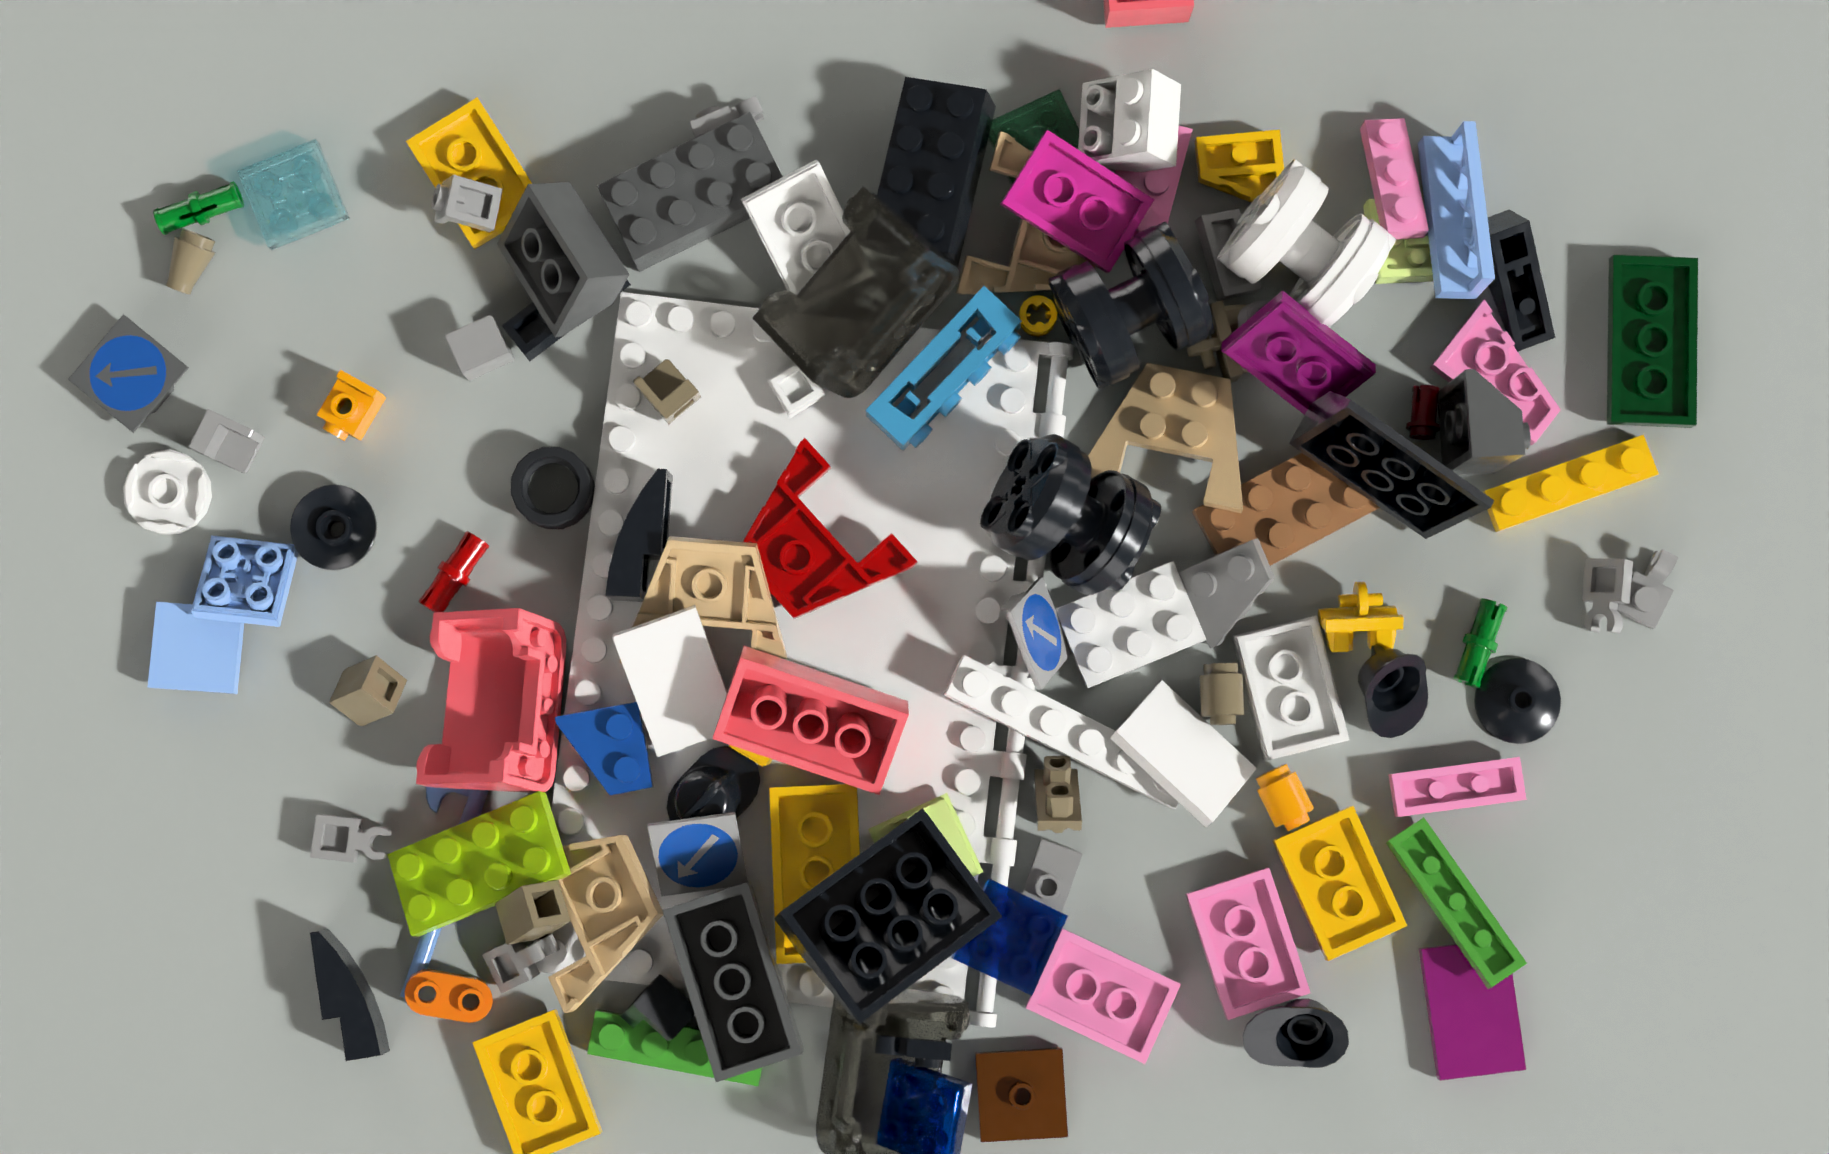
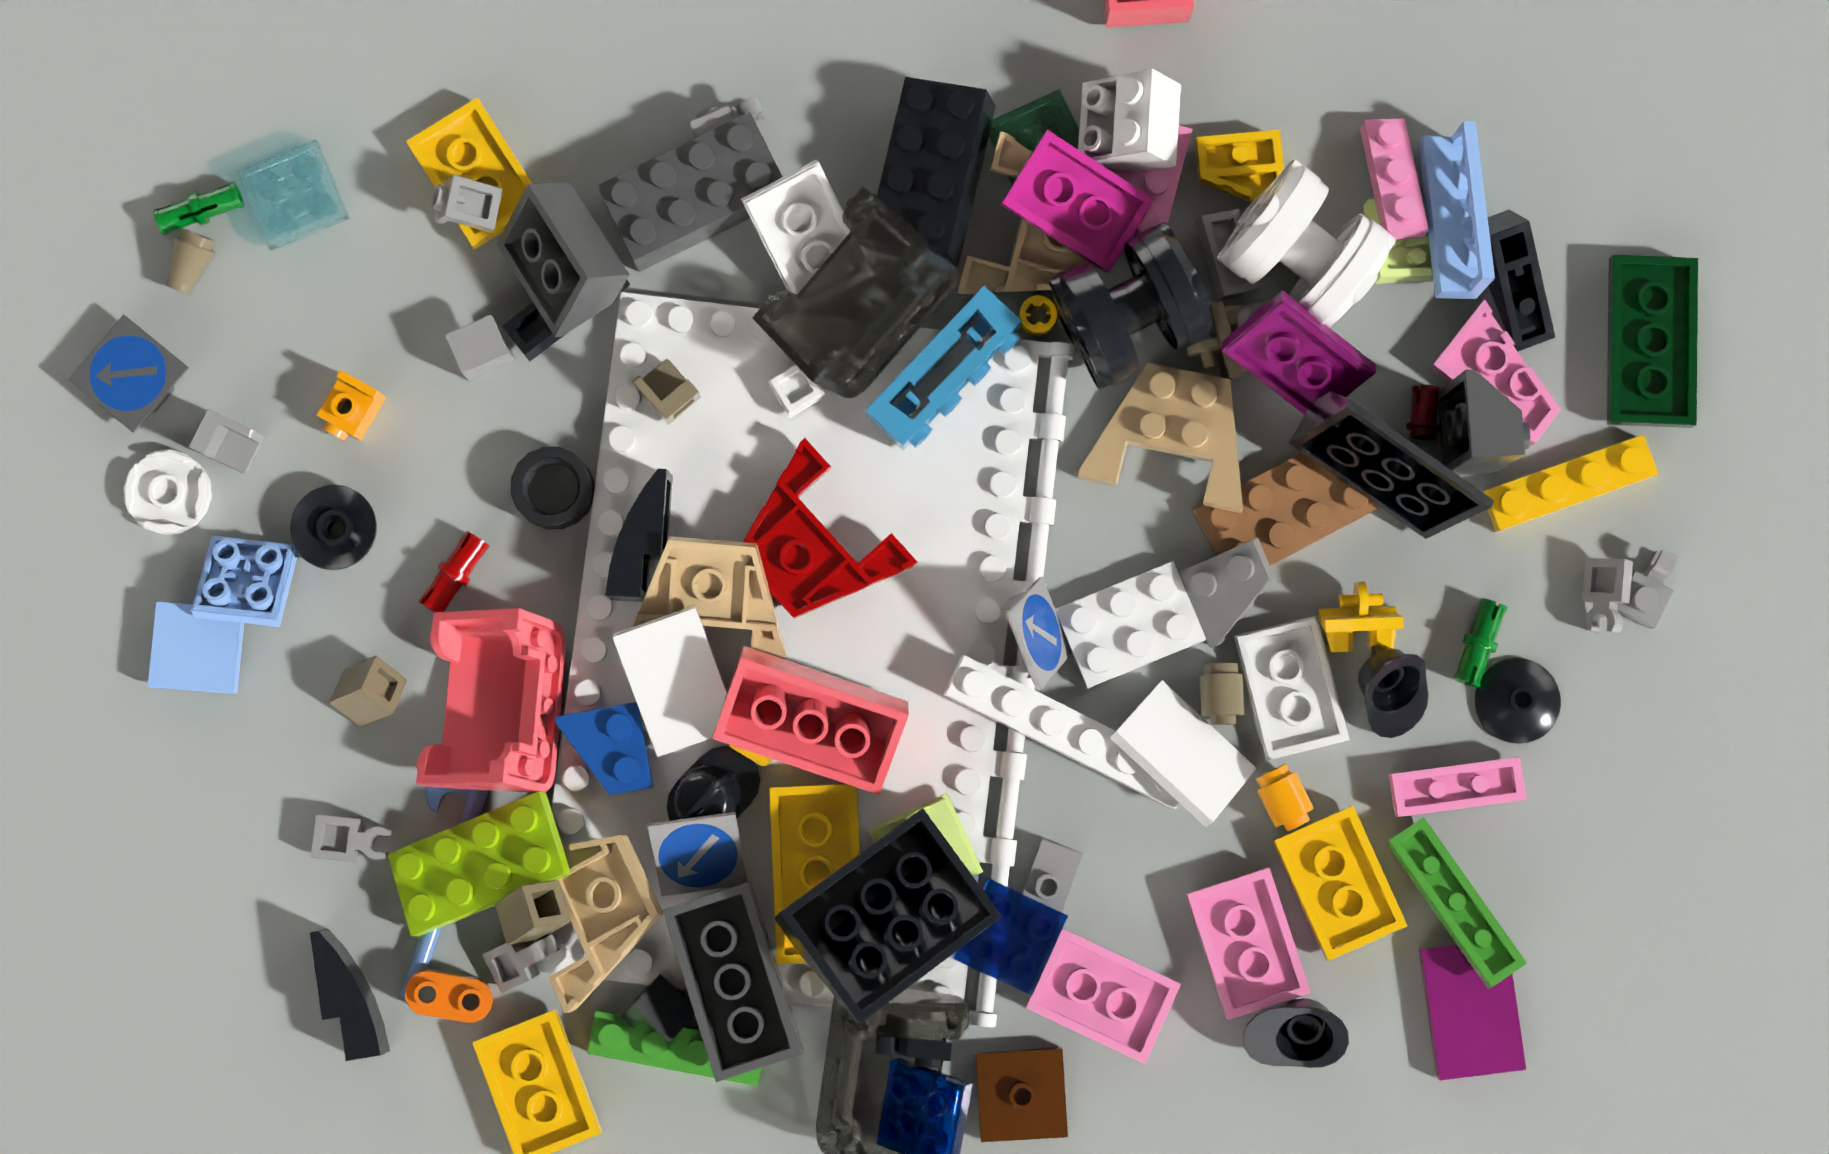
black piece [980,434,1161,595] -> none
dark tan hips [1034,756,1082,833] -> none

